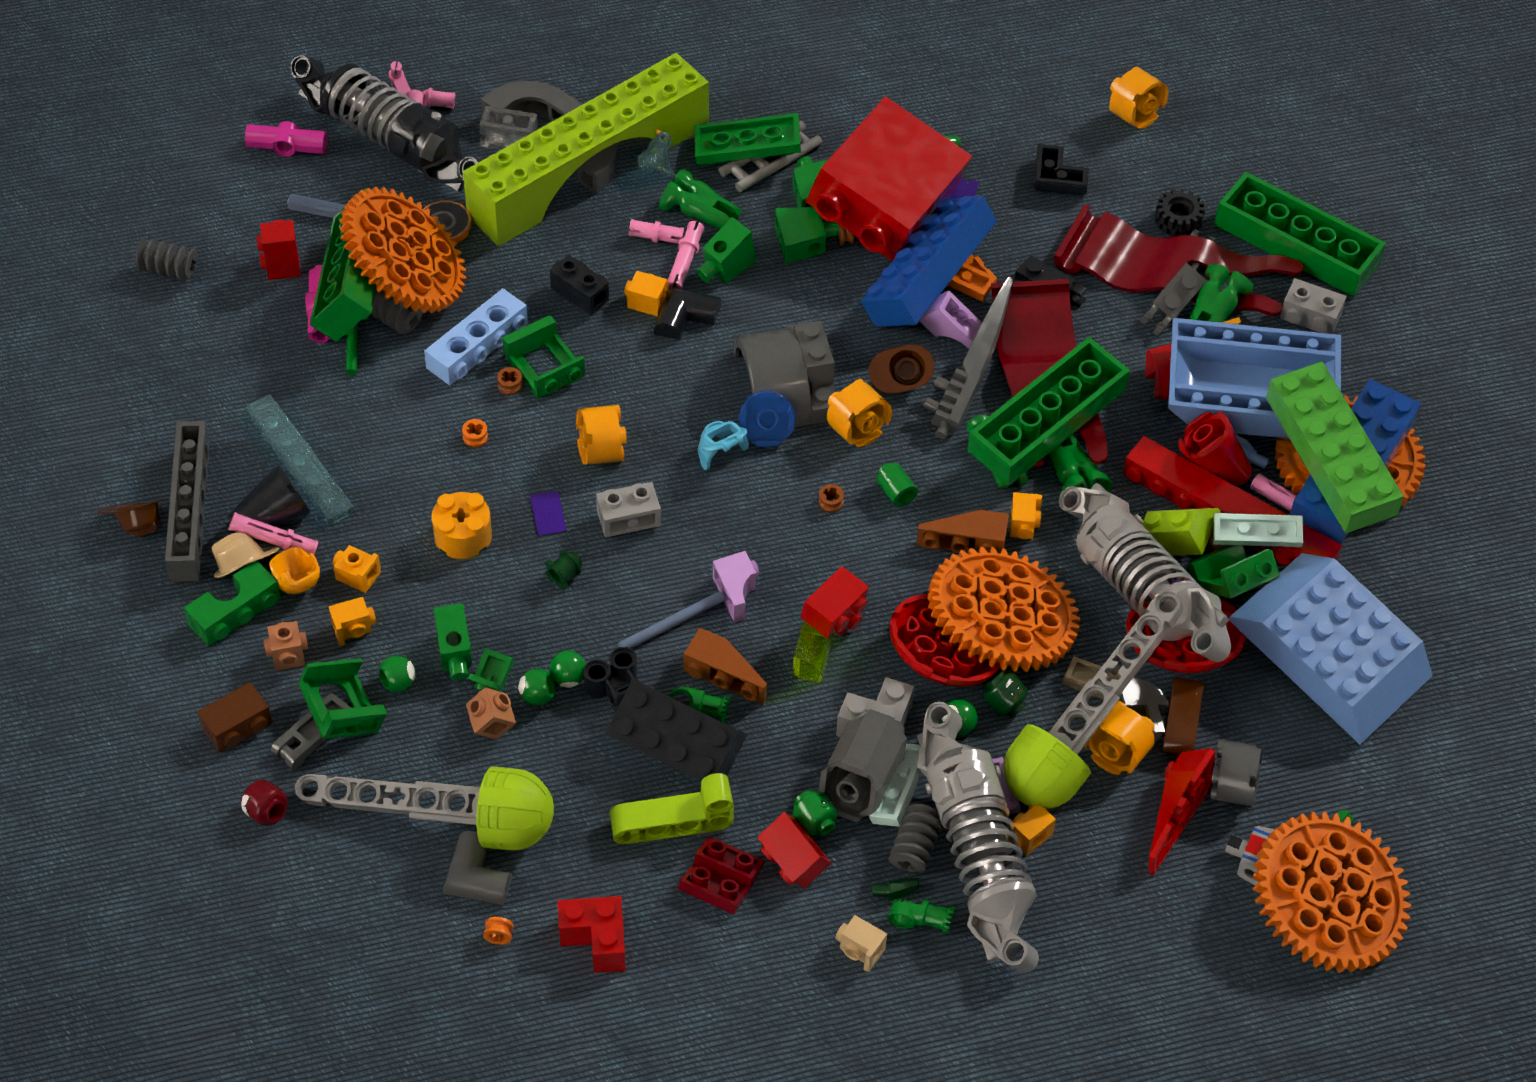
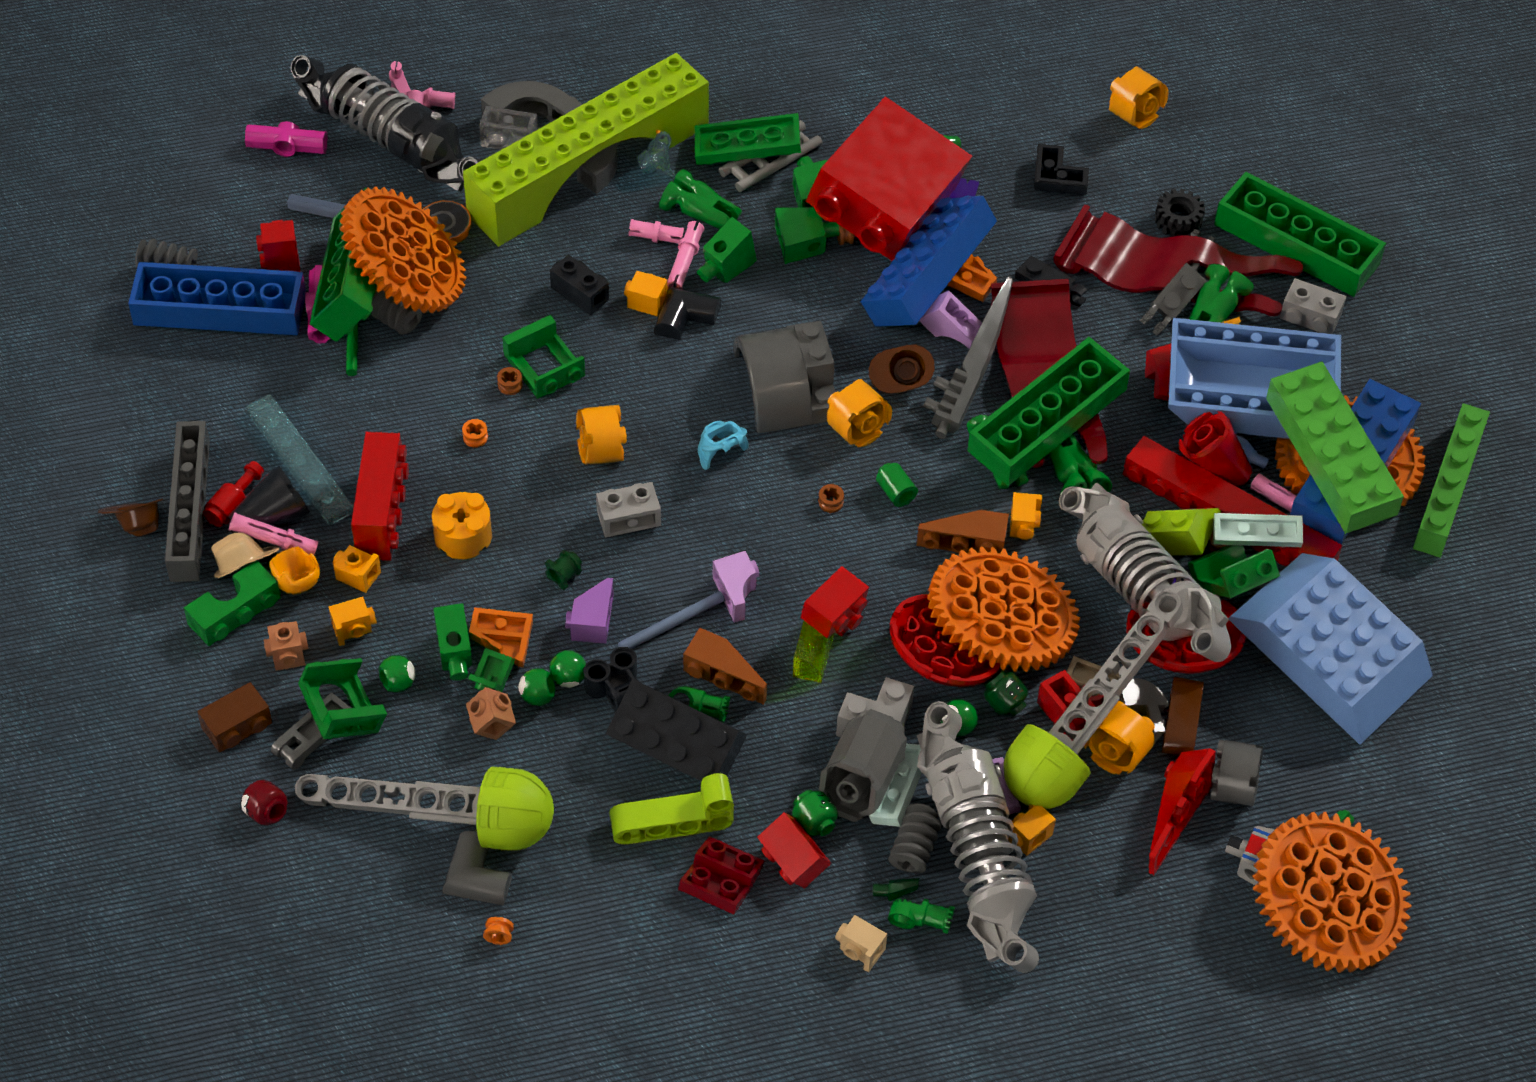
light blue brick [424,288,528,386] -> none
dark purple sticker [530,491,566,535] -> none
red brick [557,896,626,973] -> none
blue tile [738,390,796,448] -> none
none -> blue brick [128,262,306,335]
none -> red piece [203,461,264,527]
none -> red brick [351,432,409,561]
none -> orange wing [469,607,533,668]
none -> medium lavender slope [565,578,614,644]
none -> red brick [1037,670,1104,741]
none -> bright green brick [1413,403,1490,558]

